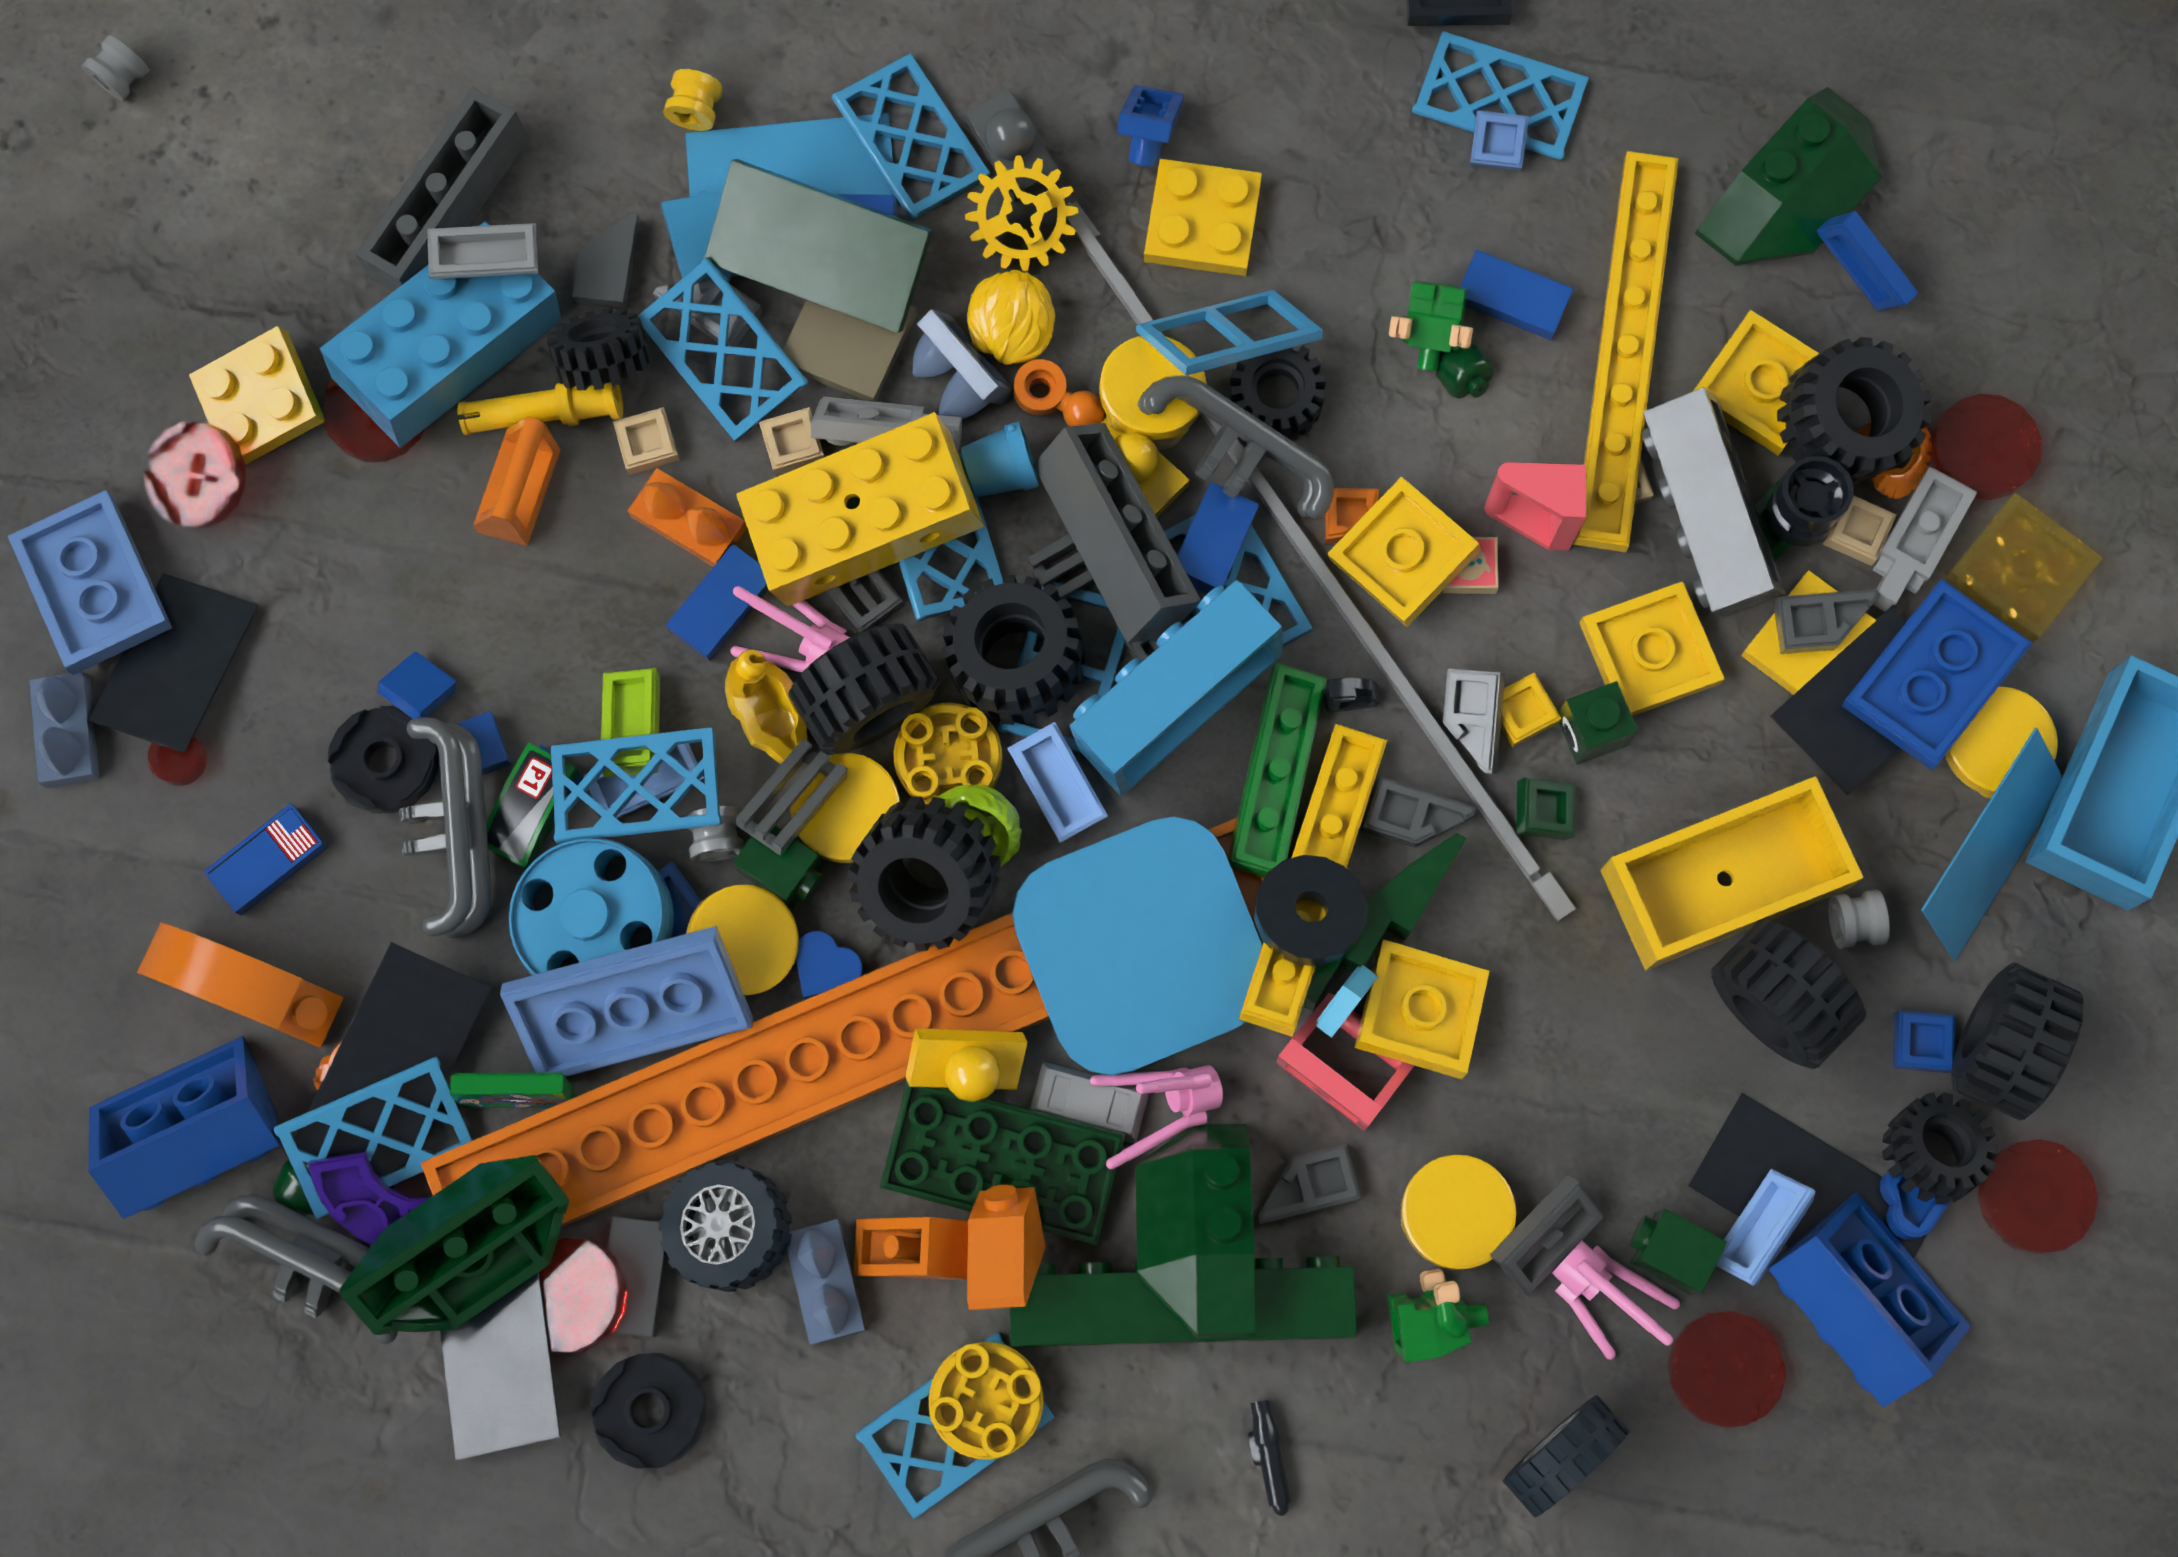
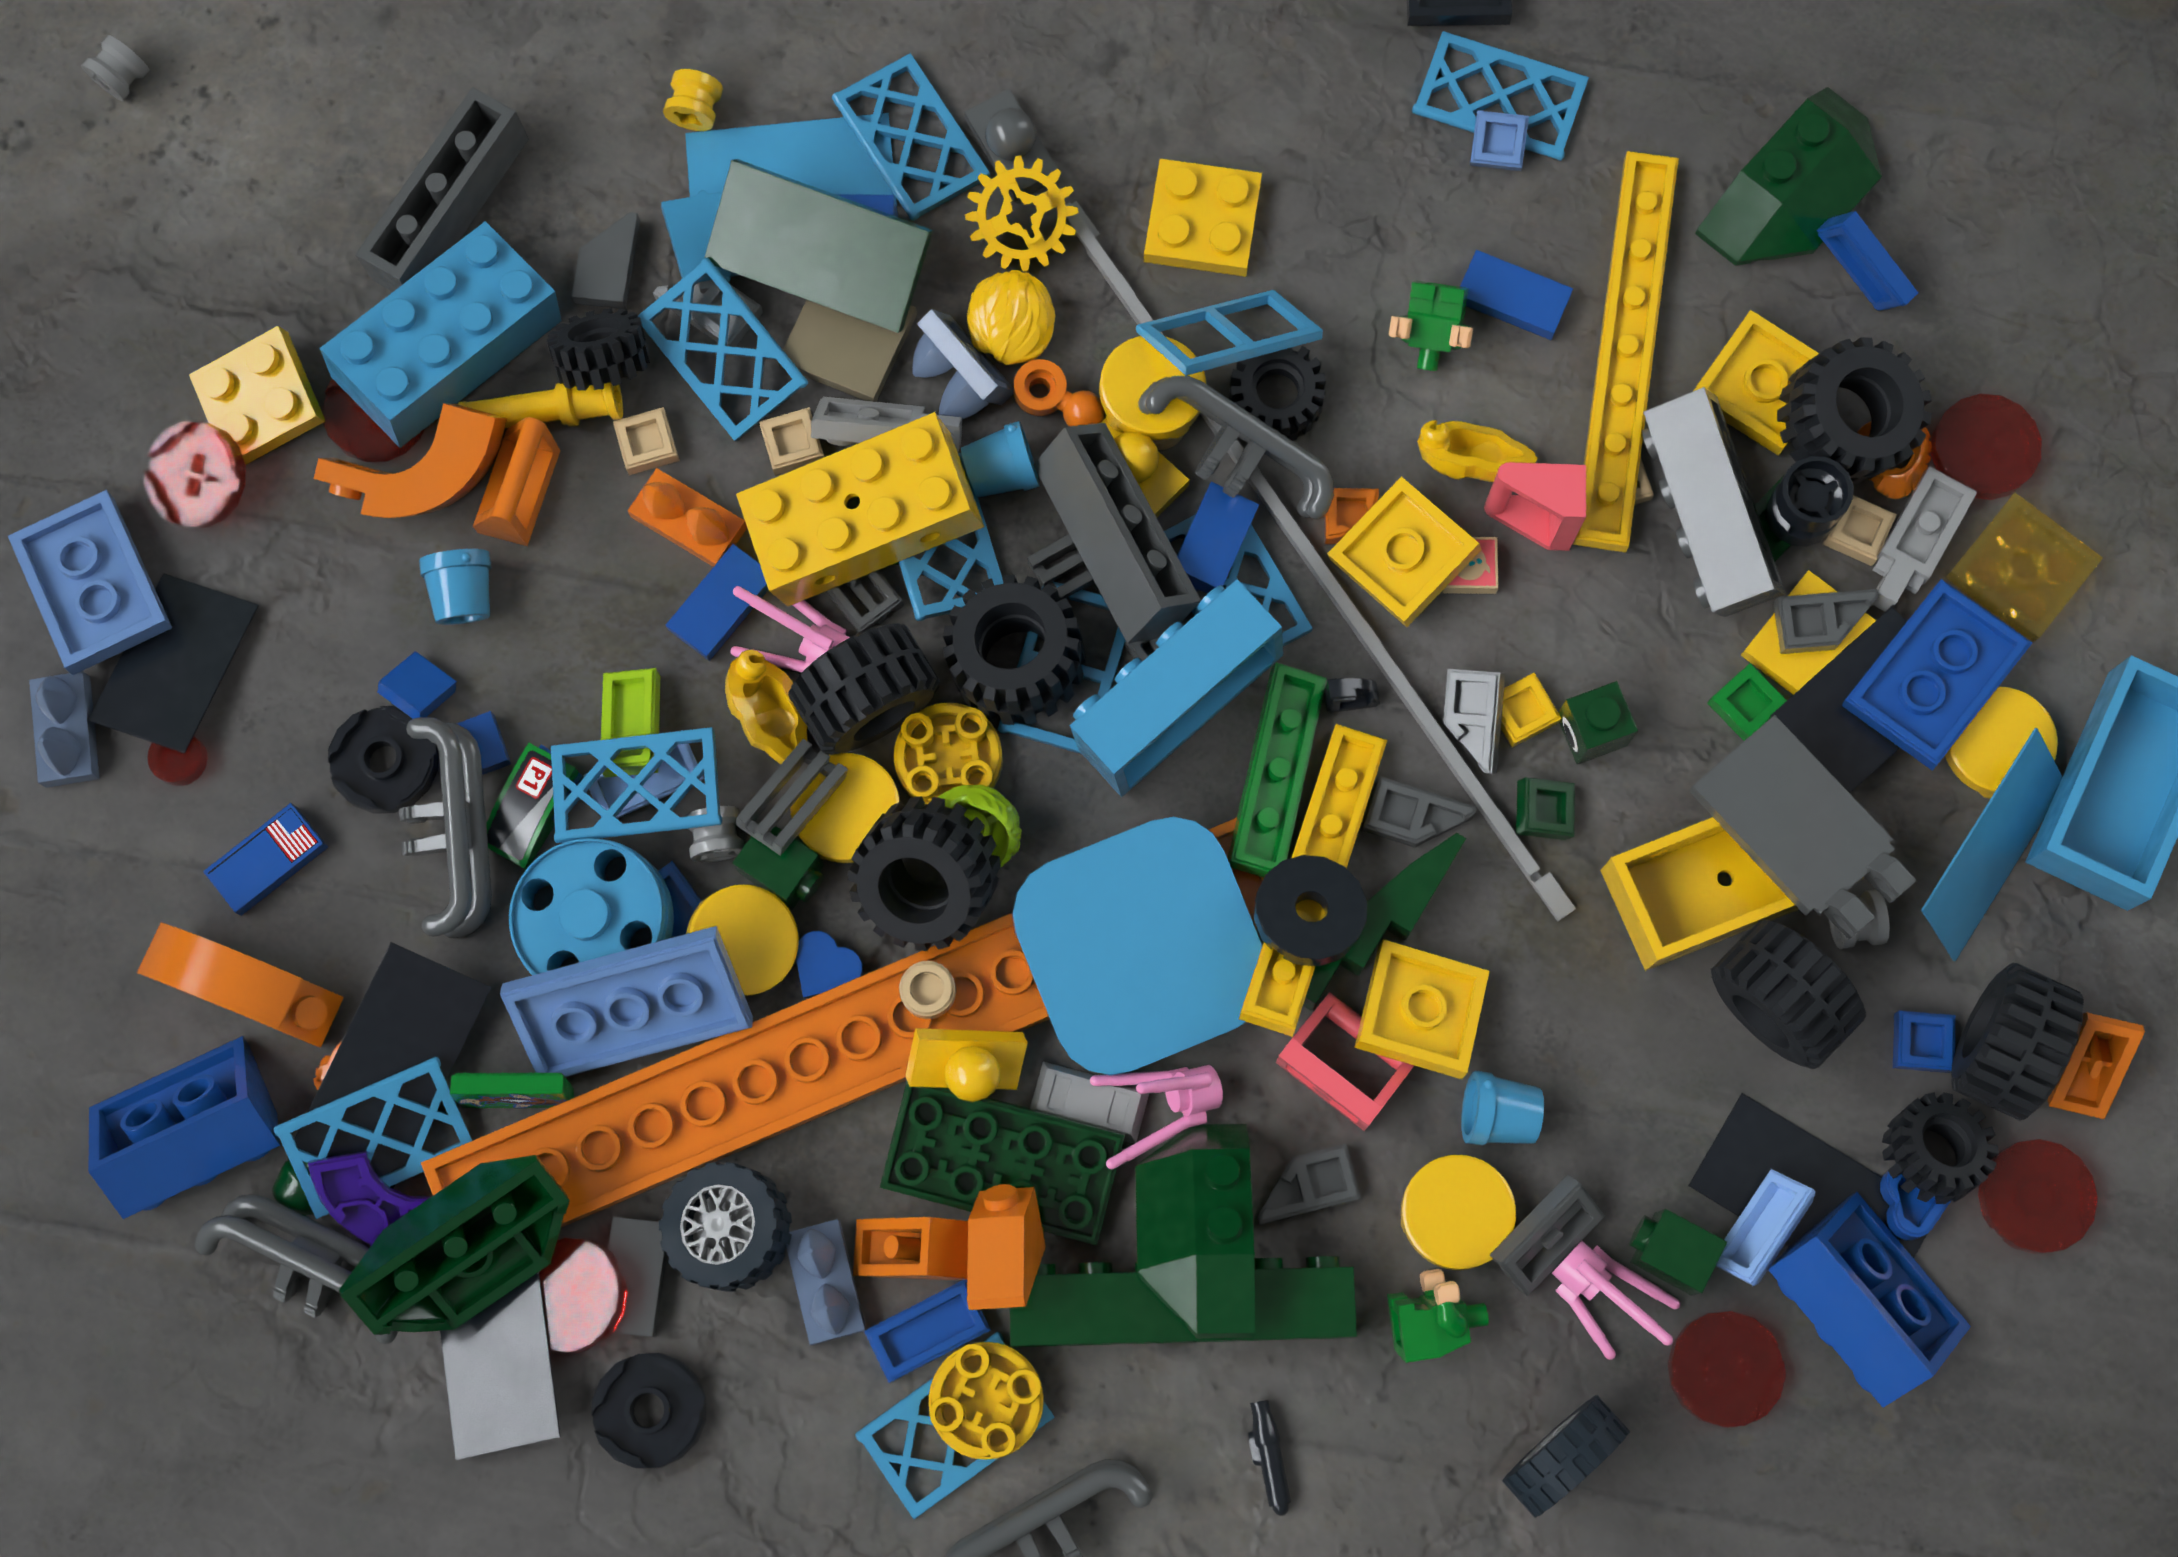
light grey tile [427,223,538,279] -> none
light blue tile [1008,722,1108,843] -> none
blue tile [1117,84,1184,166] -> none
medium azure tile [1316,965,1378,1038] -> none
dark green piece [1436,343,1494,398] -> none
yellow plate [1579,581,1725,716] -> none
none -> orange arch [313,403,507,518]
none -> dark azure piece [419,549,491,625]
none -> blue tile [864,1280,992,1383]
none -> tan tile [899,961,956,1019]
none -> yellow arm [1417,420,1538,482]
none -> dark azure piece [1461,1071,1544,1146]
none -> dark grey tile [1689,715,1916,939]
none -> green tile [1707,663,1787,741]
none -> orange slope [2048,1012,2145,1119]

